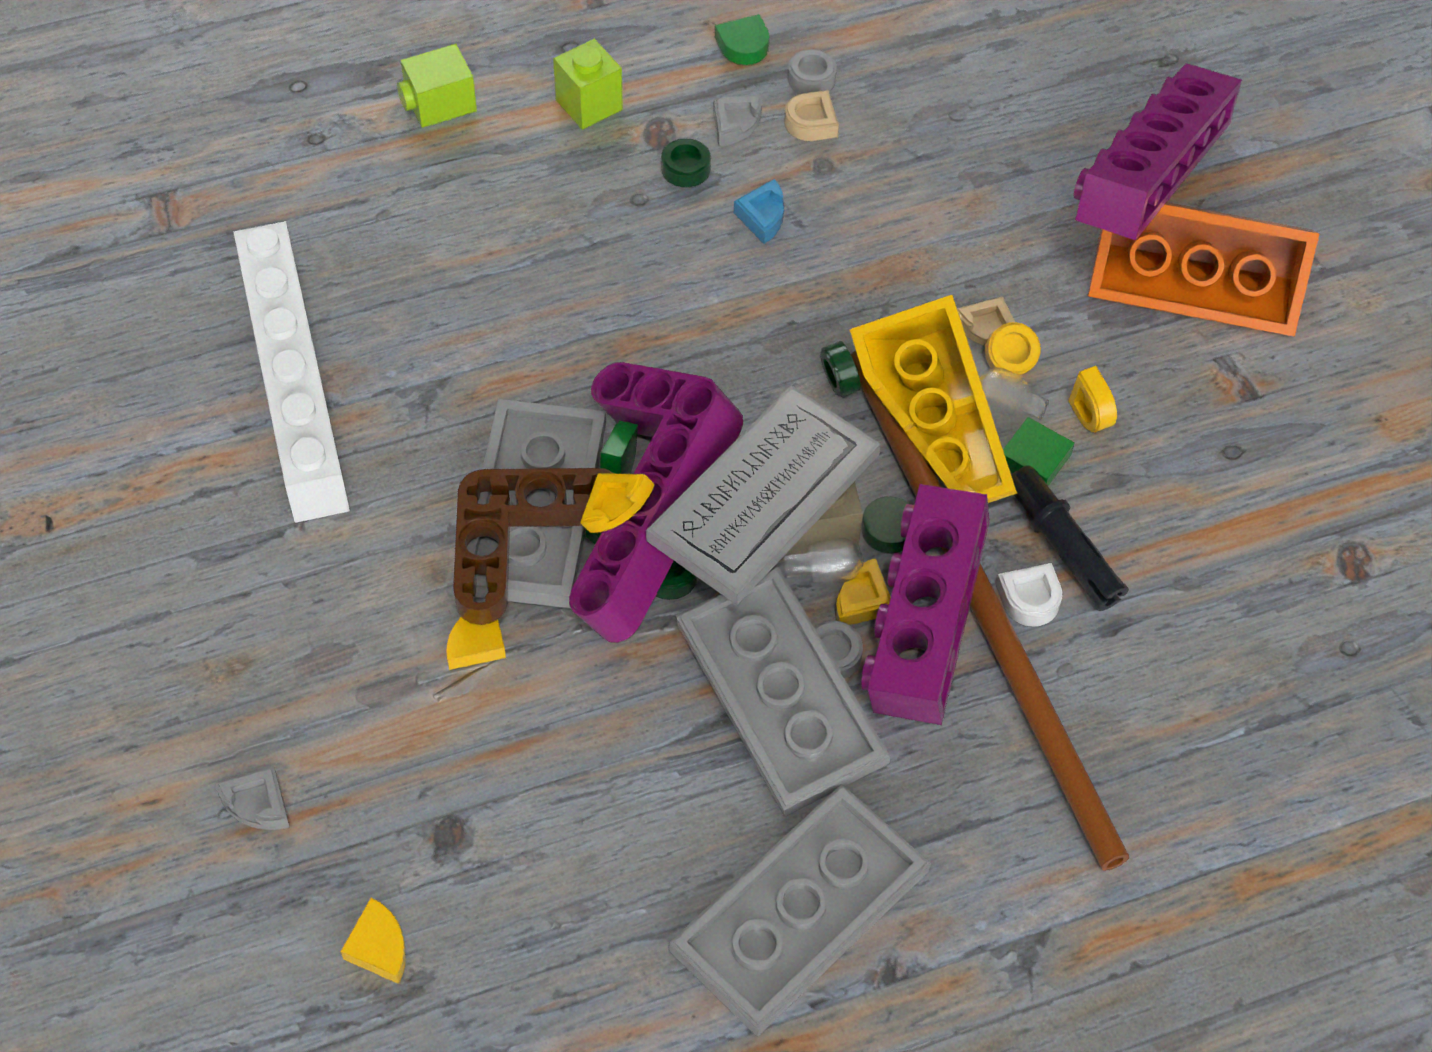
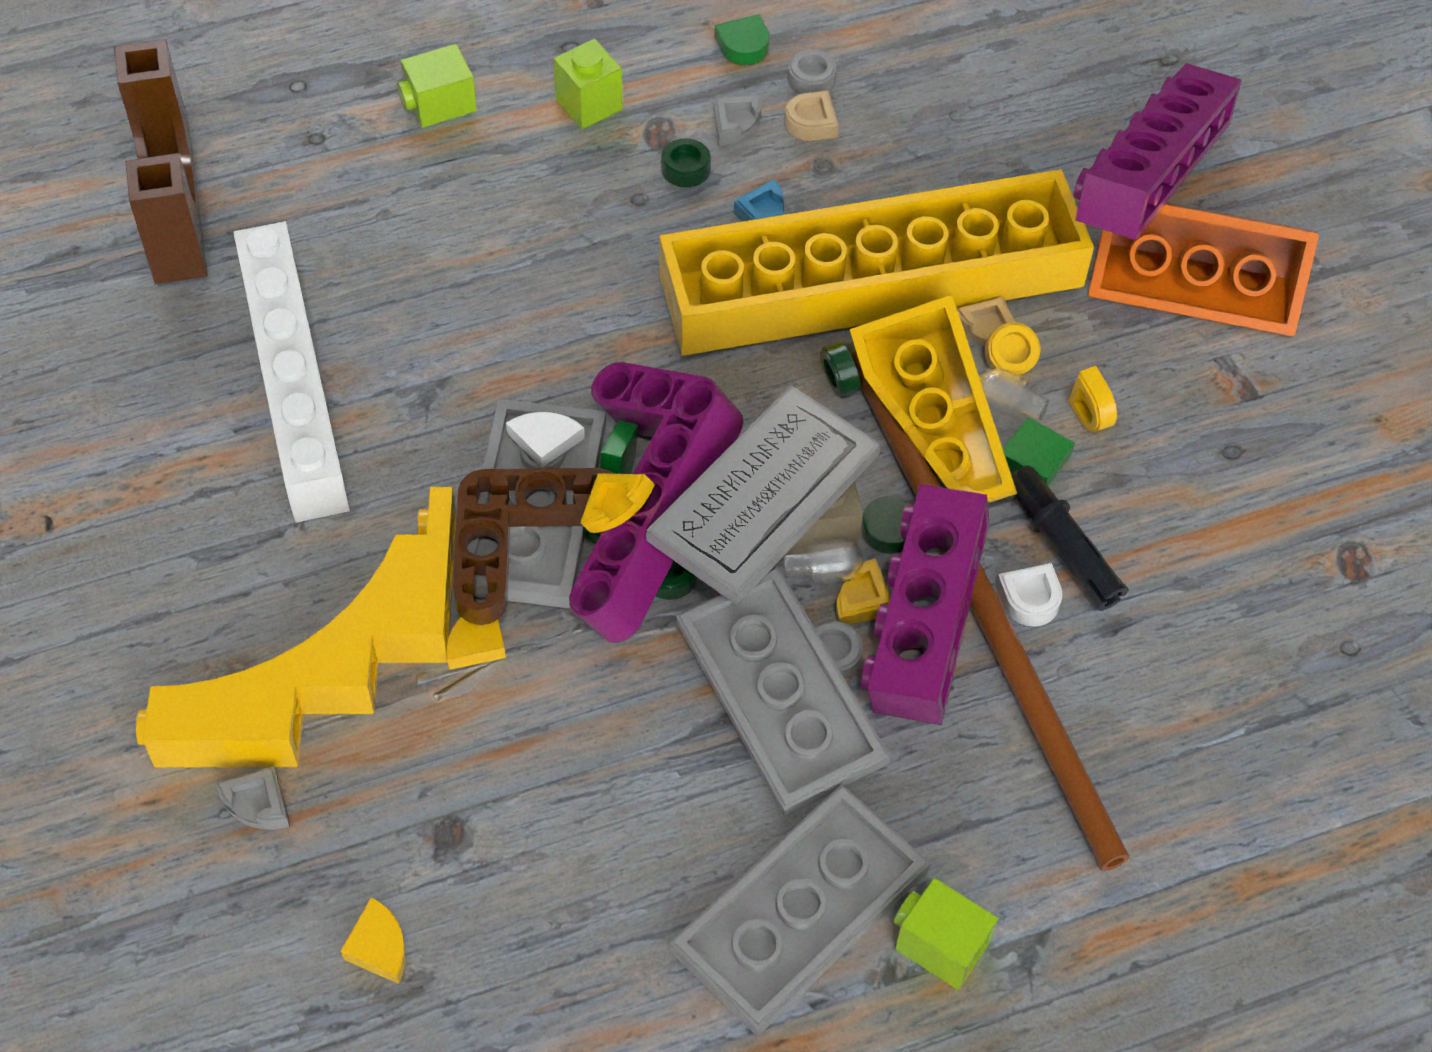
none -> reddish brown arch [114,39,207,284]
none -> yellow arch [136,487,457,768]
none -> white tile [506,412,585,468]
none -> yellow brick [659,169,1094,356]
none -> lime brick [894,878,999,991]

